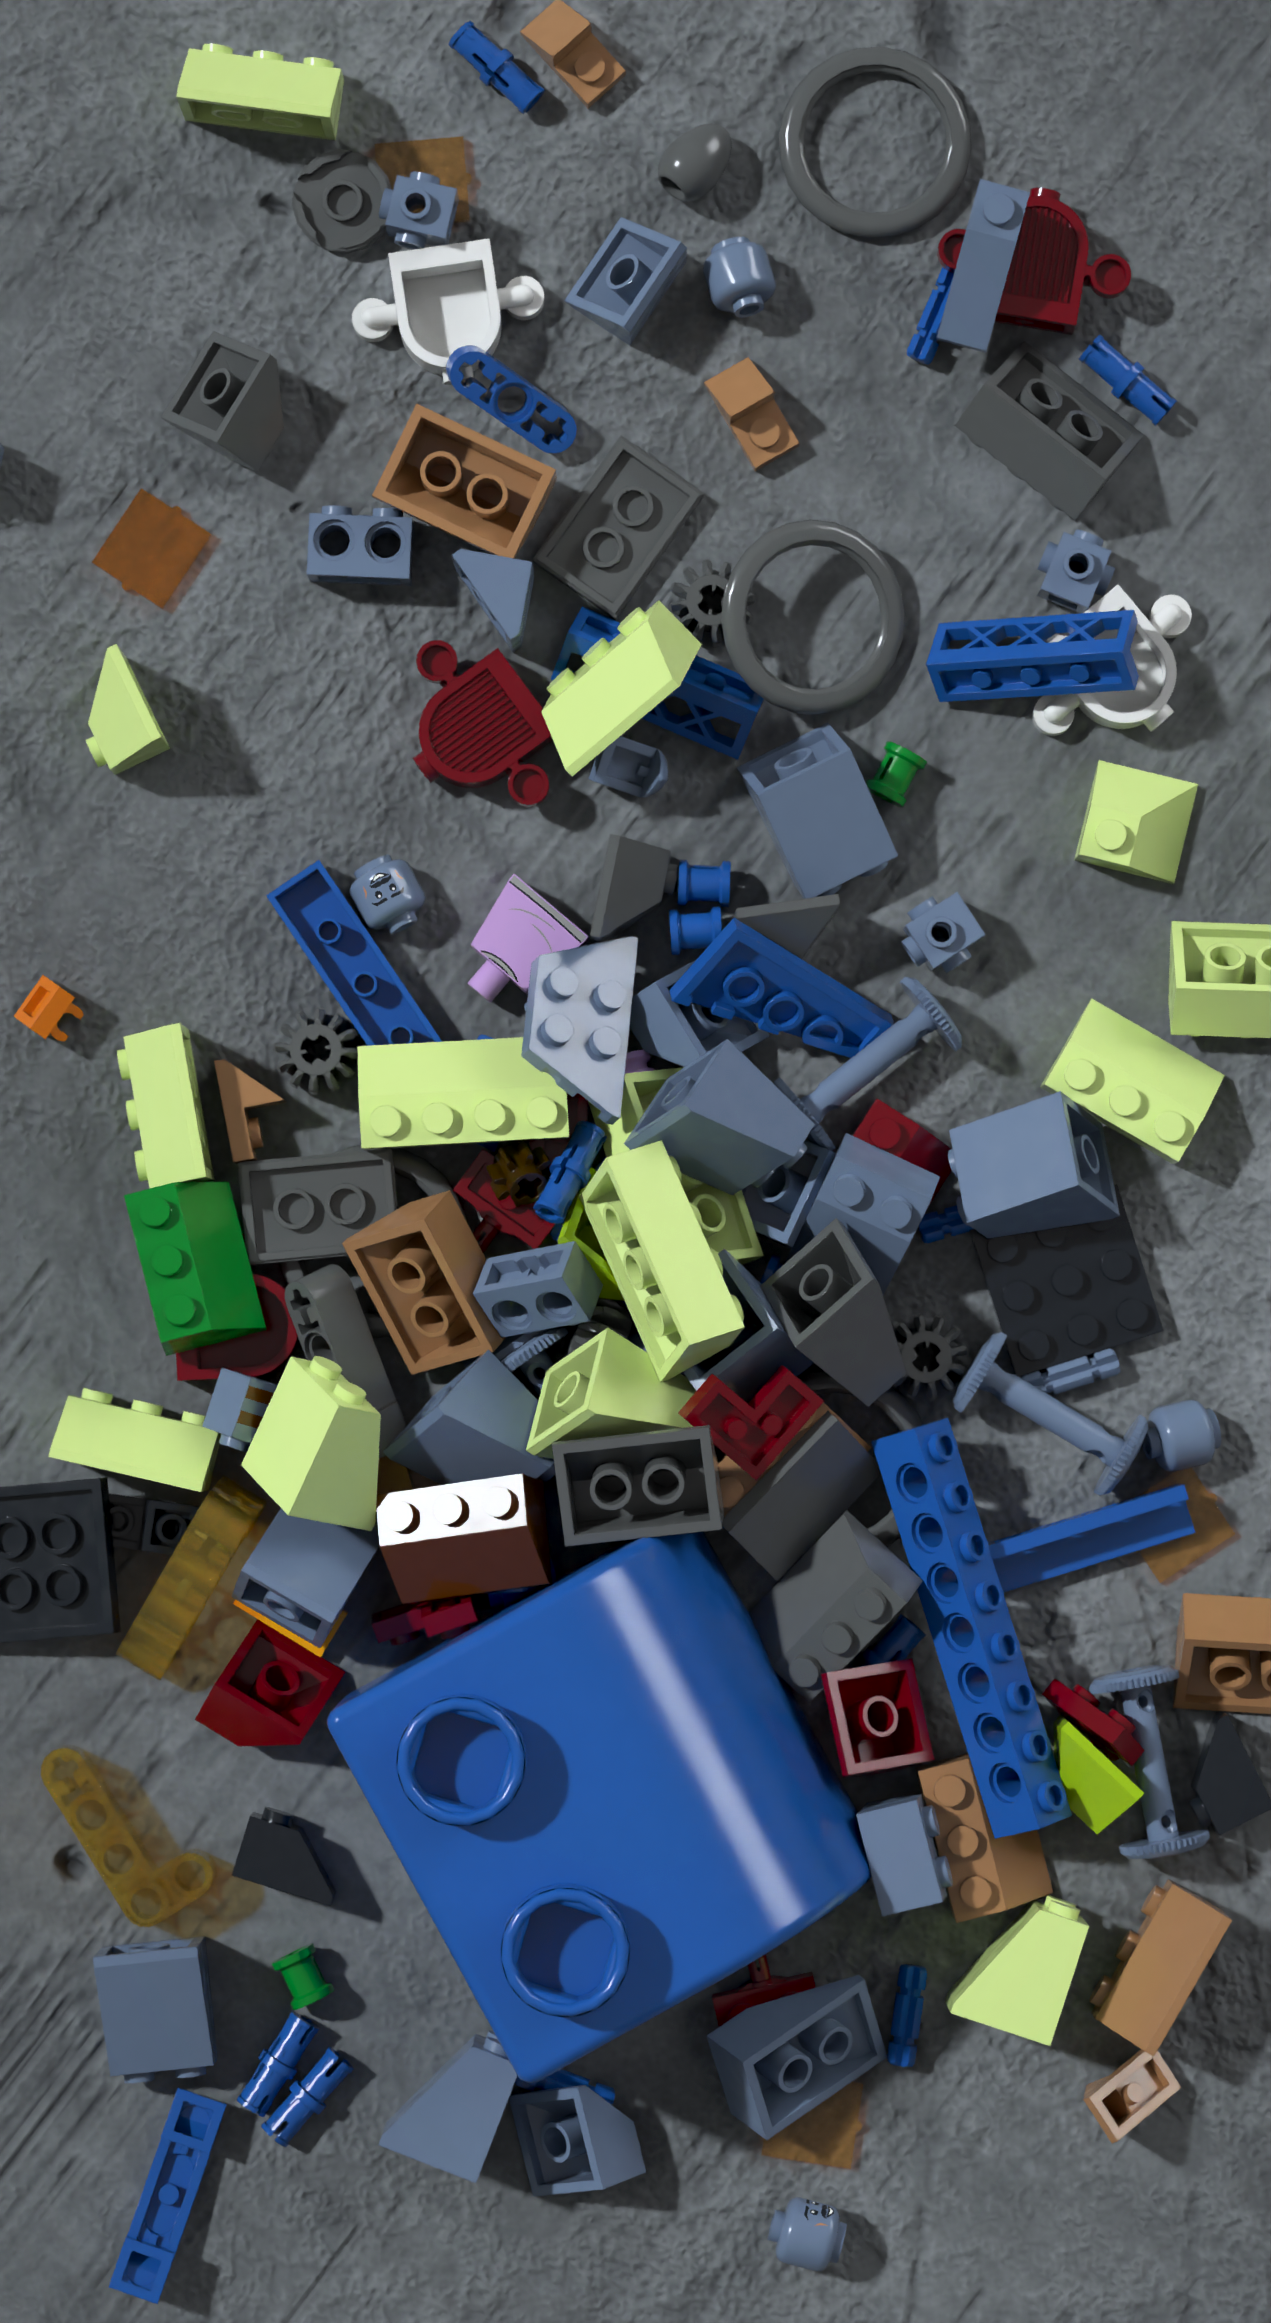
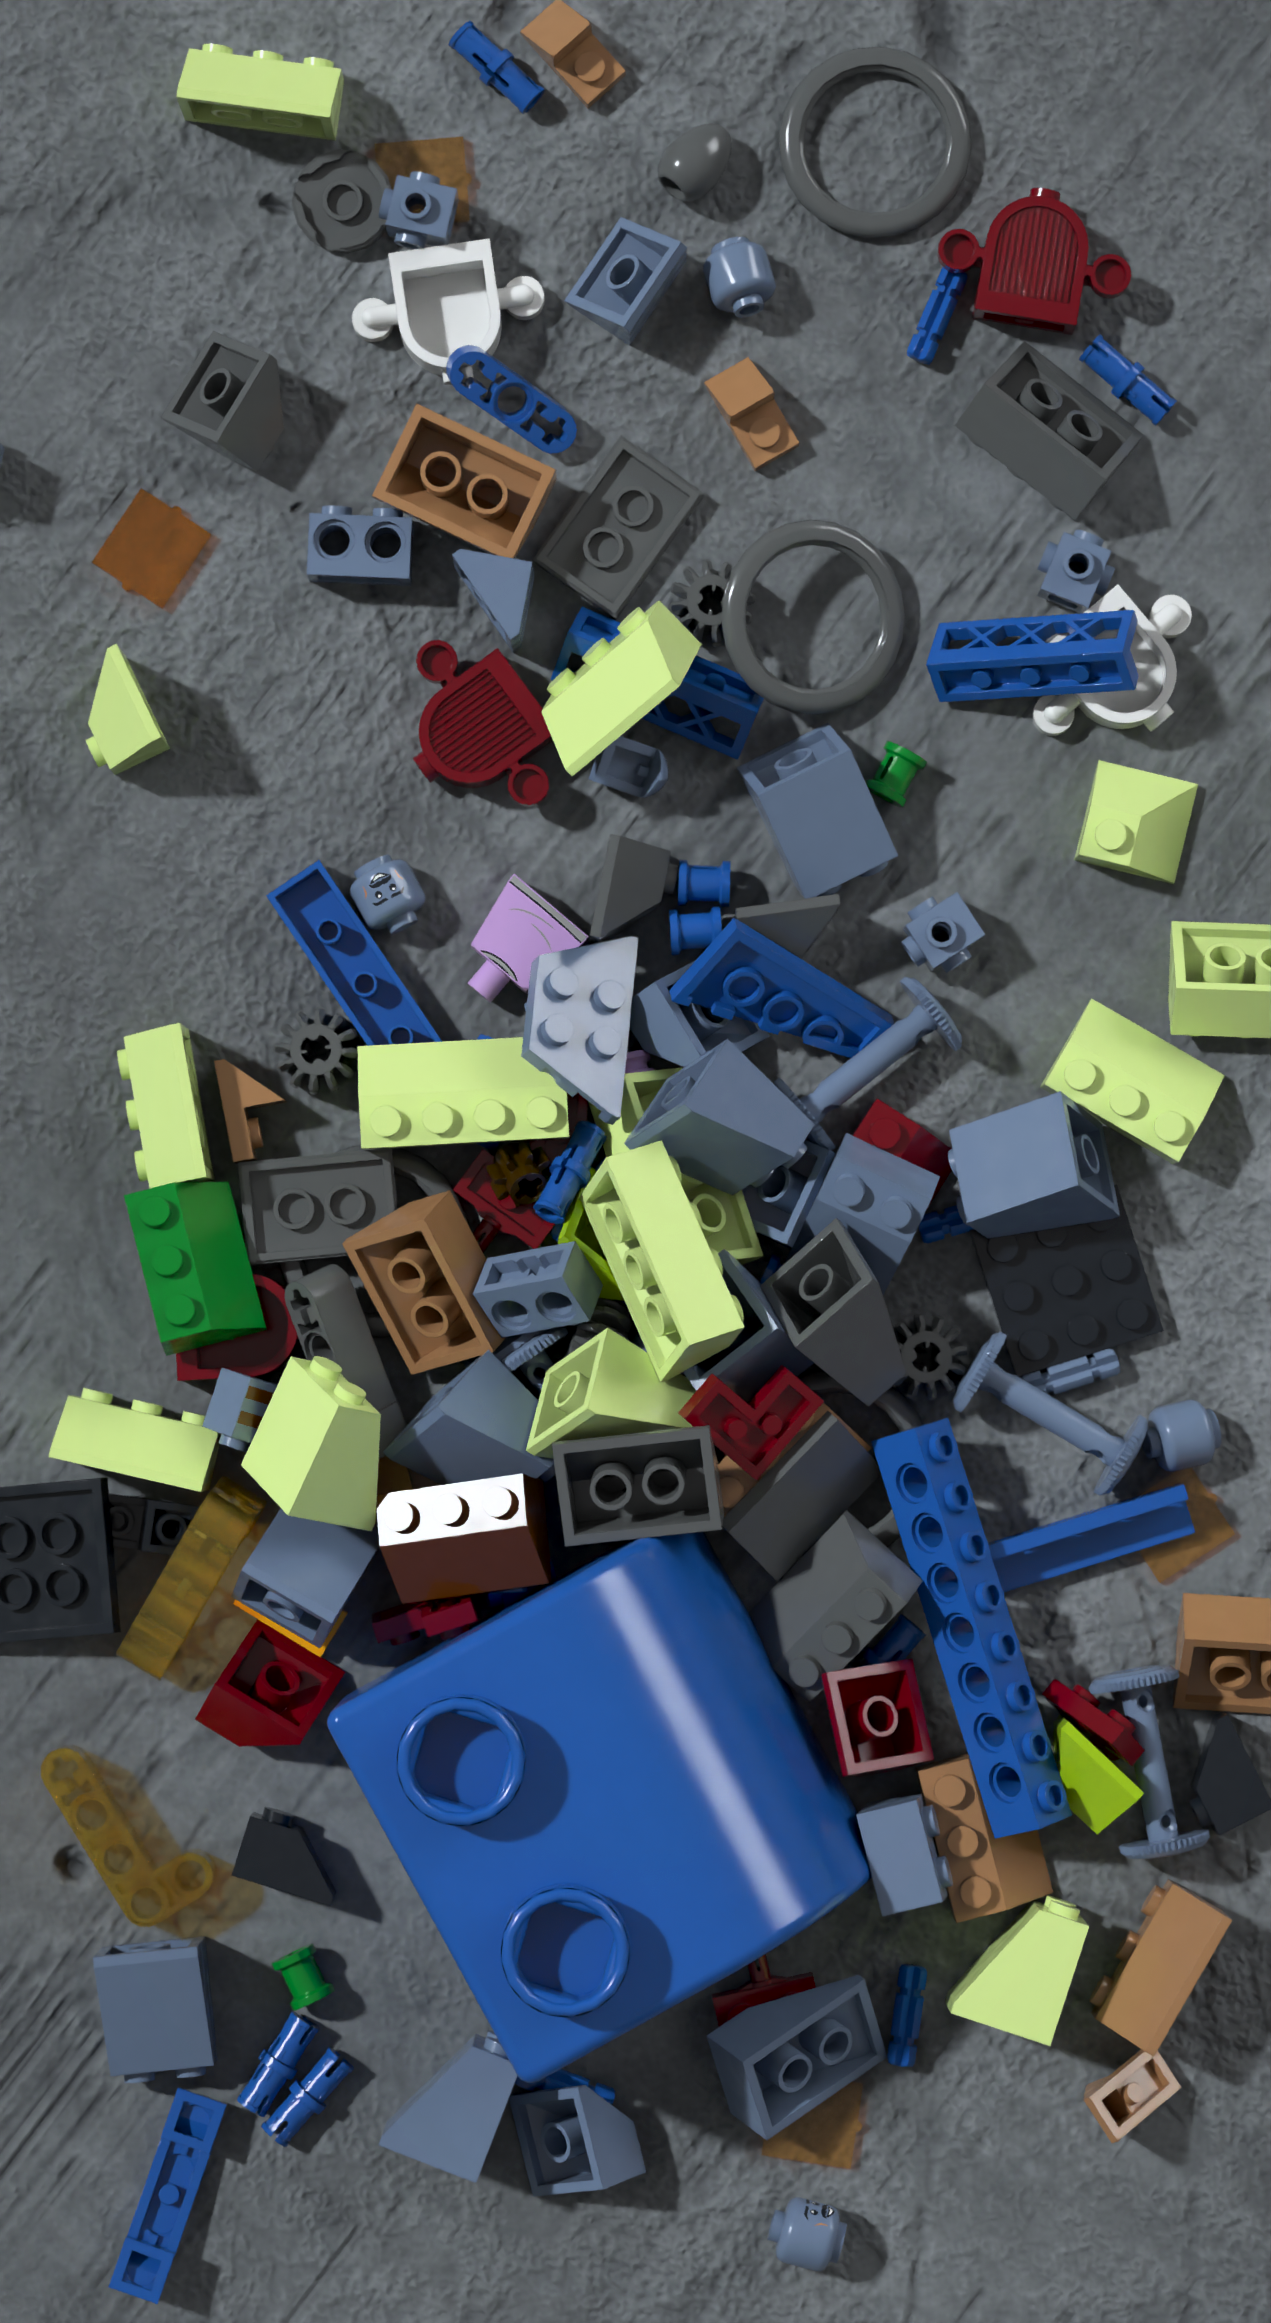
orange tile [14,975,84,1041] -> none
sand blue slope [936,179,1030,353] -> none

